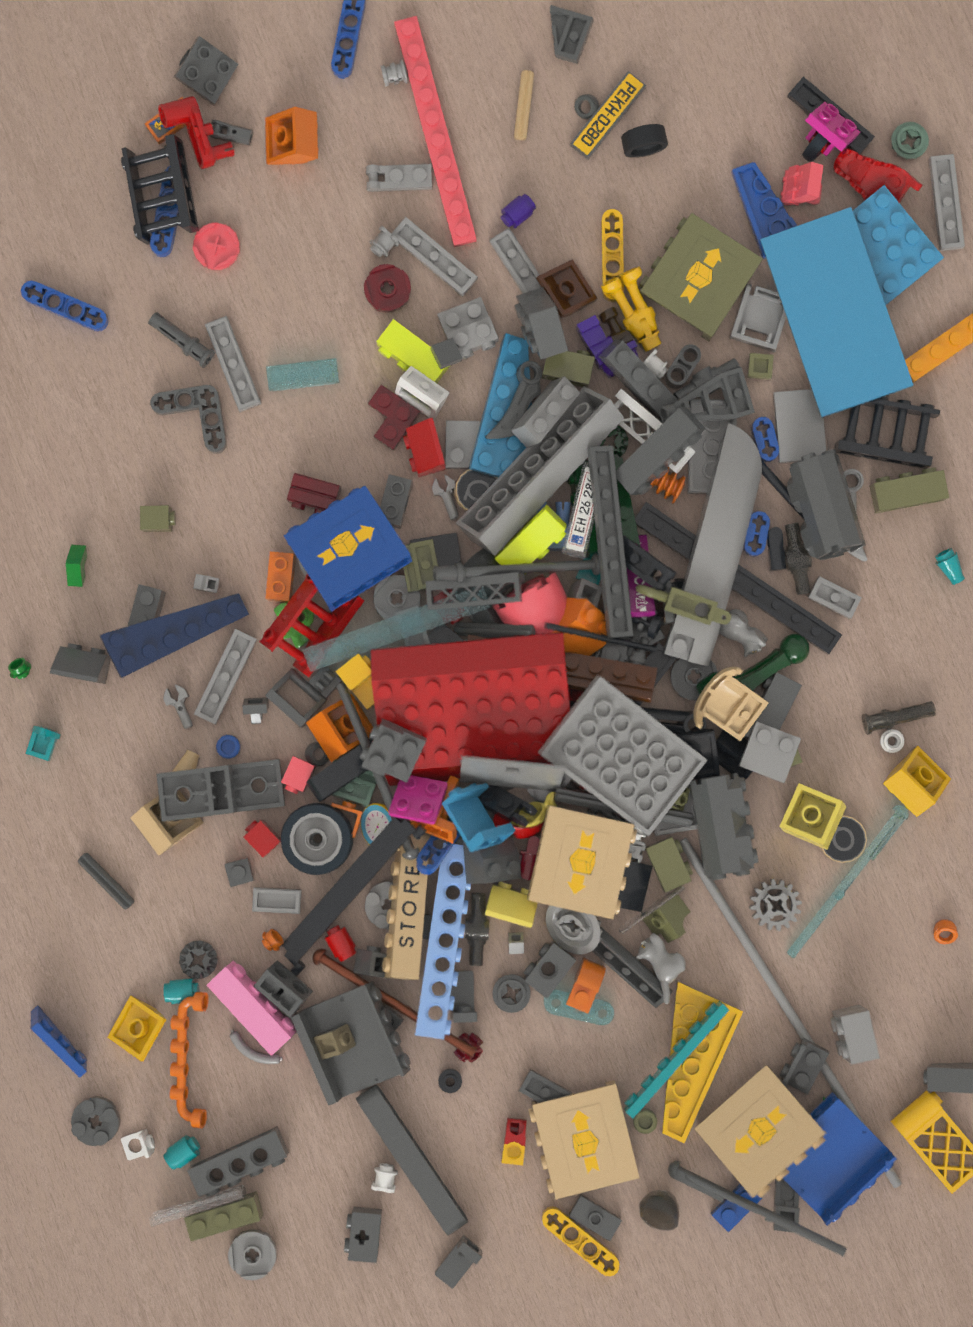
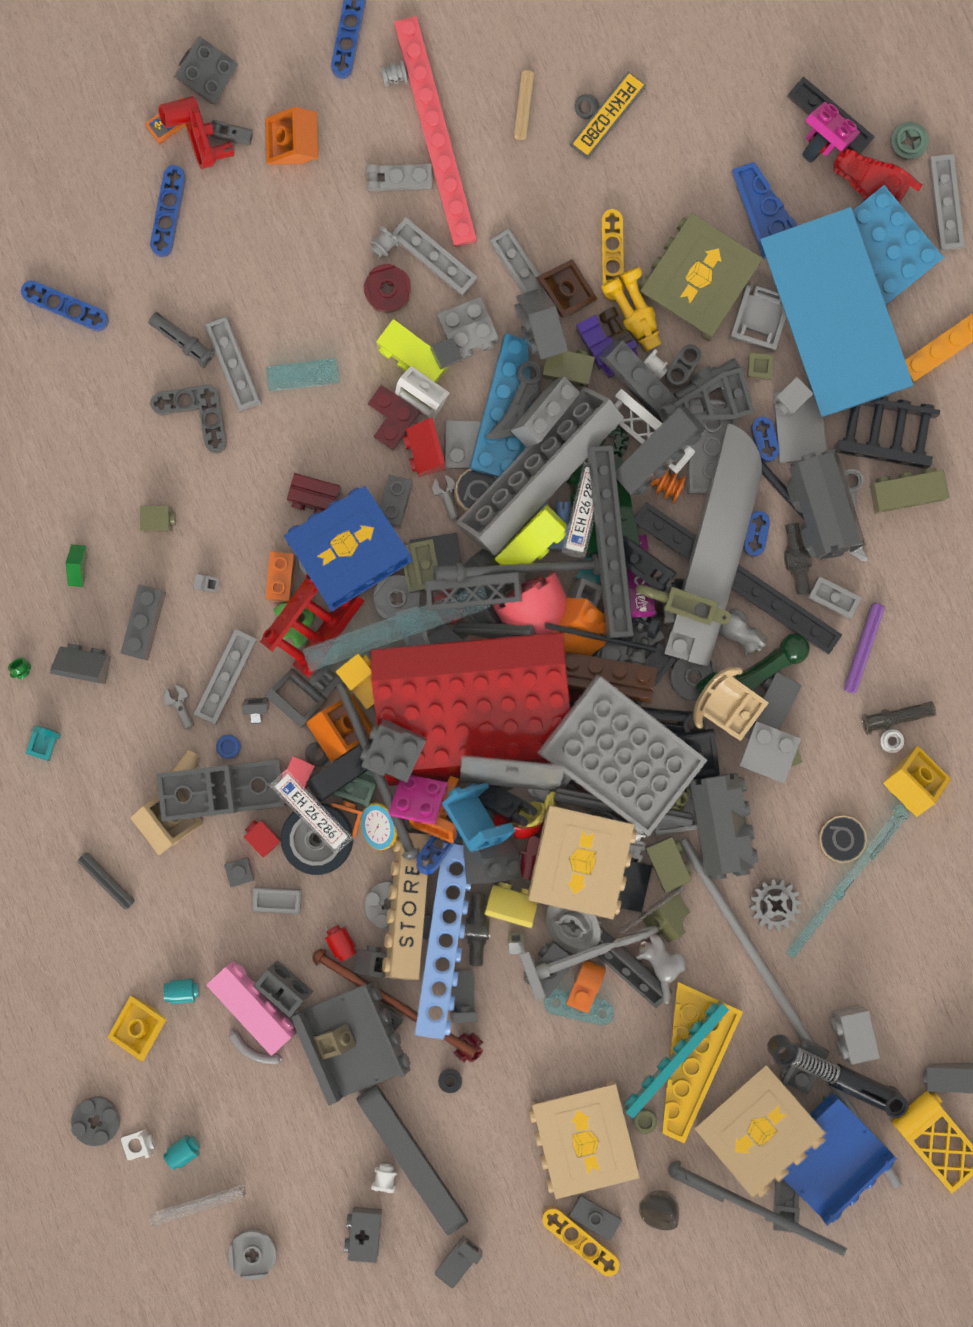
blue wing [30,1005,87,1078] -> none
dark blue wing [99,593,249,678] -> none
black fence [121,134,199,245] -> none
orange bar [170,992,209,1129] -> none
dark grey gear [179,941,218,979] -> none
olive brick [184,1191,263,1242] -> none
dark grey brick [187,1126,289,1197] -> none
coral tile [193,222,240,270] -> none
orange plate [262,929,284,951] -> none
black piece [282,817,427,976] -> none
dark grey gear [493,974,531,1013] -> none
dark purple brick [501,194,536,228] -> none
leg [501,1118,527,1165] -> none
dark grey plate [519,1069,572,1103] -> none
dark grey wing [550,5,594,64] -> none
black tyre [621,124,668,158] -> none
blue plate [711,1184,762,1233] -> none
black panel [716,730,753,780] -> none
black bar [767,527,786,571] -> none
light yellow brick [779,783,846,850] -> none
coral piece [780,162,824,206] -> none
orange piece [933,919,958,944] -> none
teal cone [935,548,965,585] -> none
none -> tile [269,769,354,855]
none -> light grey piece [519,926,659,1001]
none -> black piece [767,1034,908,1118]
none -> light grey brick [773,377,814,417]
none -> medium lavender axle [844,603,885,694]

